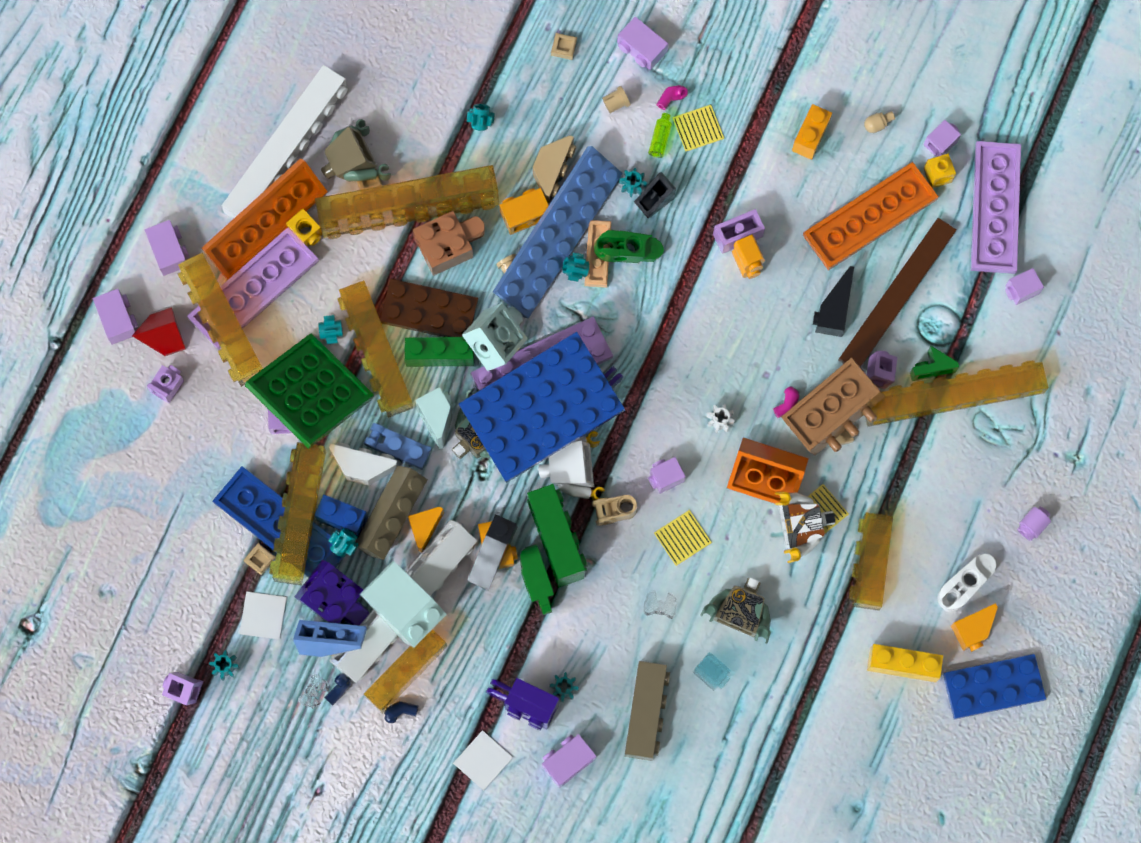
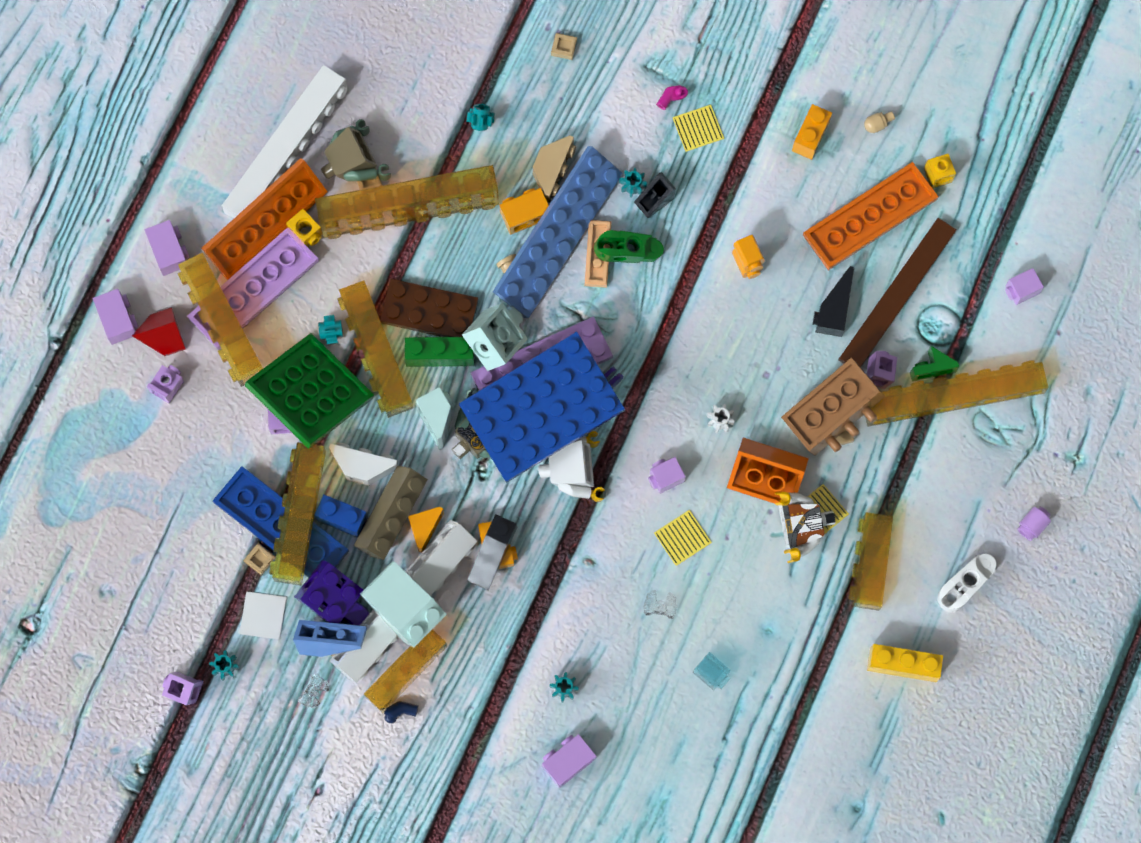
dark blue arm [324,673,351,706] -> none
teal gear [328,528,359,557] -> none
medium blue plate [364,423,432,470] -> none
nougat brick [413,211,485,276] -> none
white sticker [453,730,513,791] -> none
dark purple brick [486,678,560,731] -> none
green piece [520,544,554,615] -> none
green brick [527,484,588,588] -> none
teal gear [562,252,589,282] -> none
tan piece [592,495,637,526] -> none
tan bush [602,86,630,113] -> none
lavender brick [617,17,668,70] -> none
dark tan brick [624,661,670,761] -> none
clear neon green cylinder [648,113,672,158] -> none
torso [700,578,771,644] -> none
lavender brick [713,209,765,254] -> none
dark pink arm [773,386,800,418] -> none
lavender brick [924,120,961,157] -> none
blue plate [943,654,1046,720] -> none
light orange slope [951,603,998,652] -> none
lavender plate [971,141,1021,274] -> none

